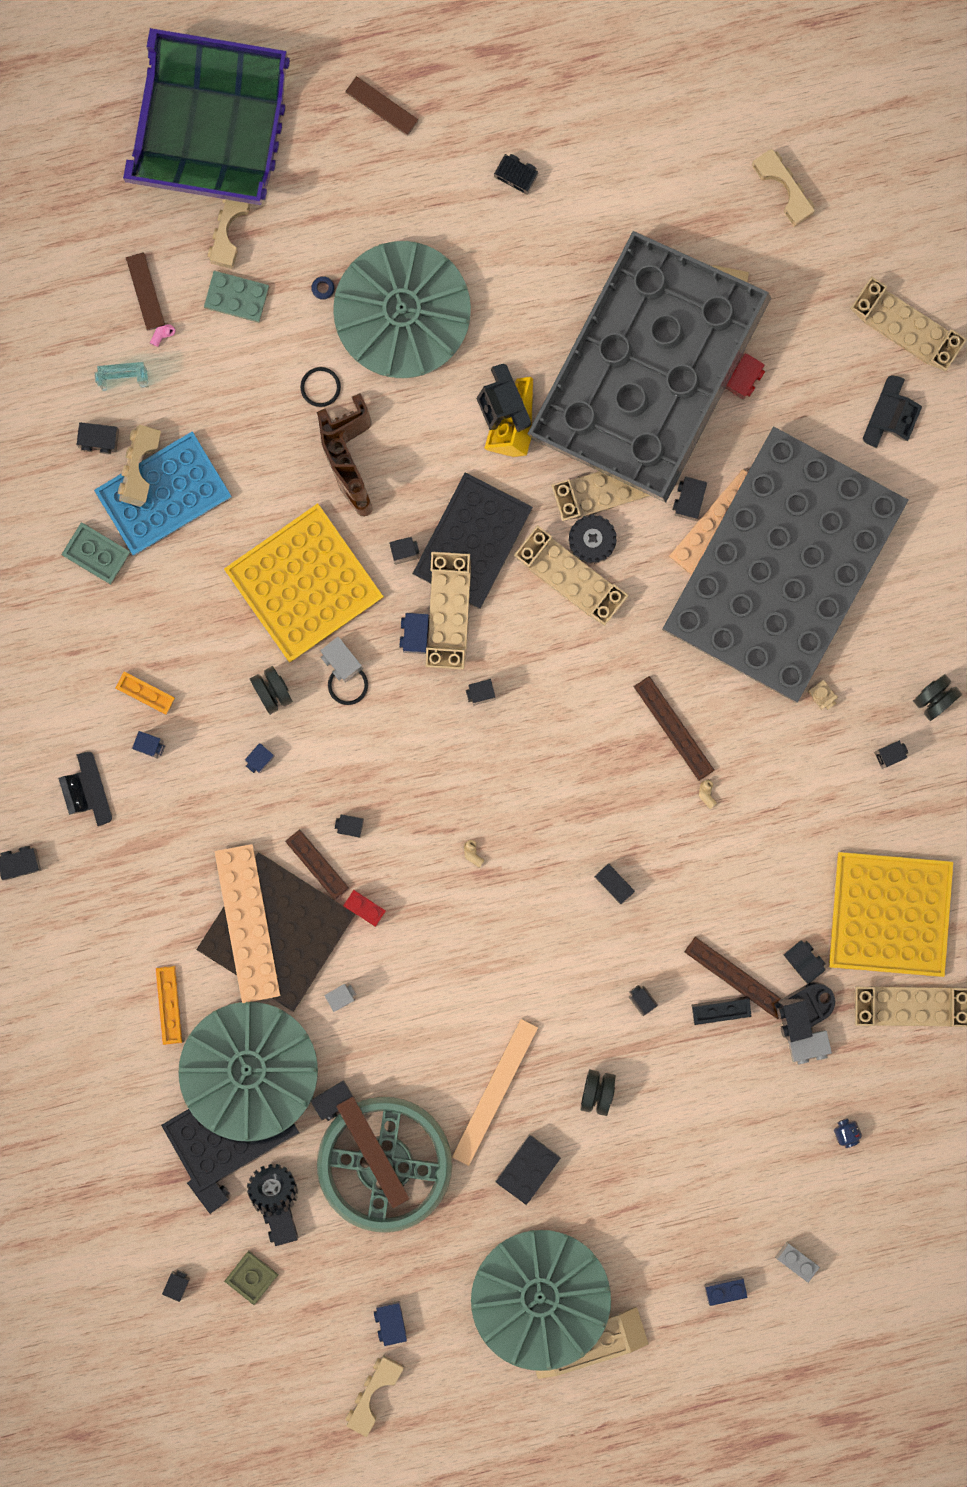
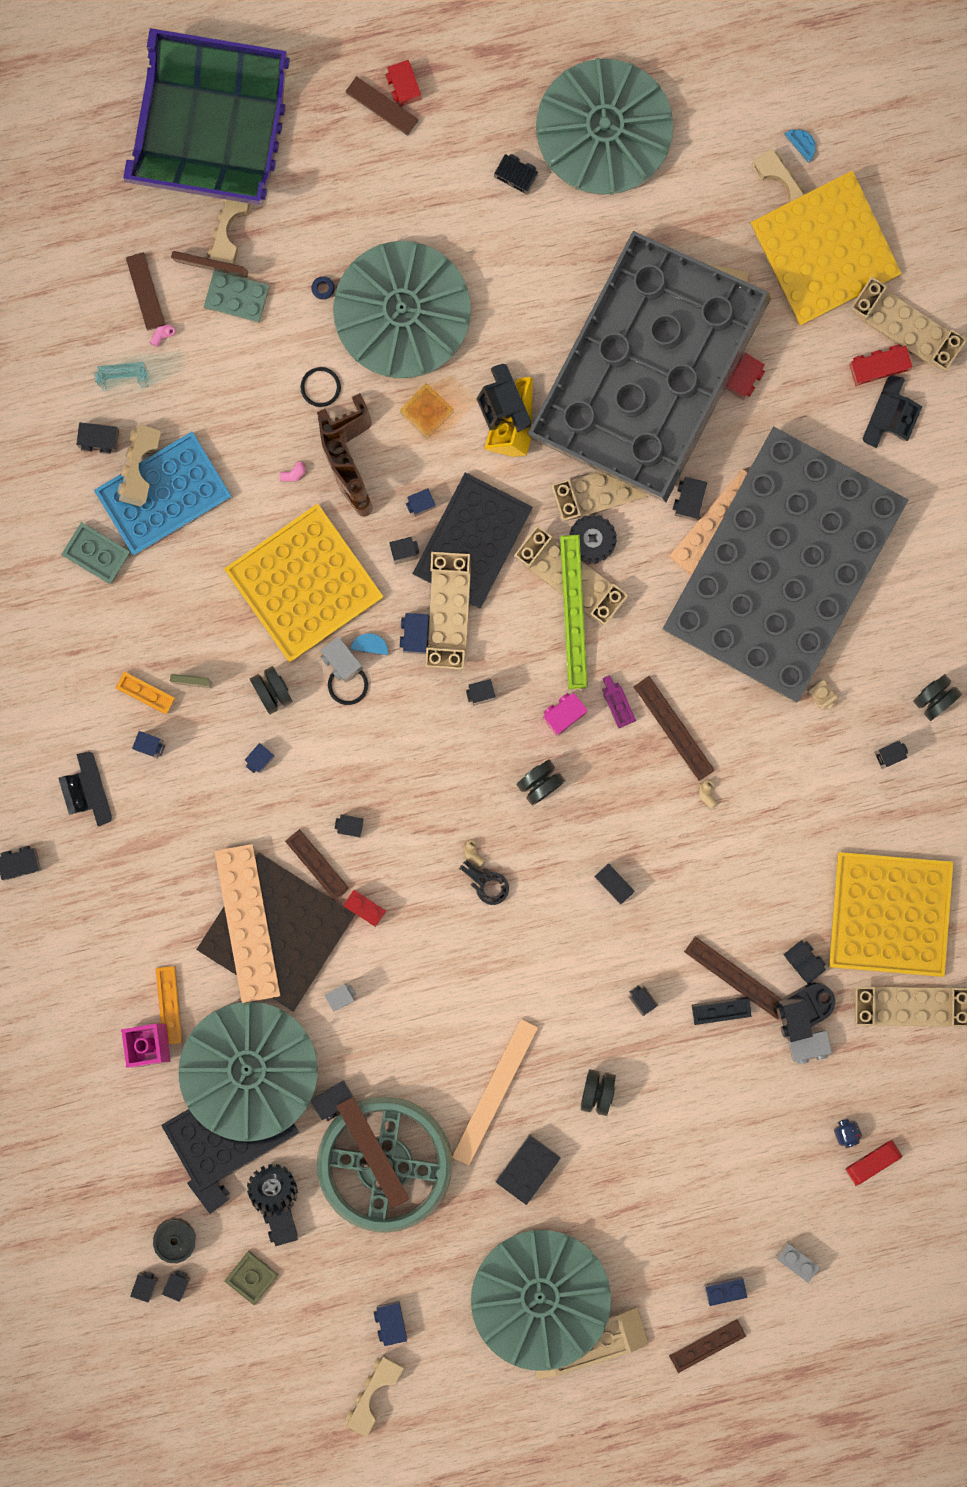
none -> dark pink brick [121,1024,171,1068]
none -> black brick [130,1271,158,1303]
none -> pearl dark grey wheel [153,1218,196,1264]
none -> olive tile [170,674,212,688]
none -> reddish brown tile [171,251,248,278]
none -> bright pink arm [280,462,306,482]
none -> dark azure tile [350,633,388,656]
none -> red brick [385,60,421,107]
none -> clear yellow brick [400,383,454,440]
none -> dark blue brick [405,488,436,517]
none -> black pin [459,859,509,905]
none -> pearl dark grey wheel [516,759,566,806]
none -> sand green piece [536,58,673,195]
none -> dark pink brick [543,692,588,736]
none -> lime tile [560,535,588,689]
none -> magenta hinge [602,675,636,729]
none -> reddish brown tile [669,1319,746,1373]
none -> yellow plate [749,170,902,325]
none -> dark azure tile [784,129,815,163]
none -> red beam [845,1140,903,1186]
none -> red brick [849,344,912,386]

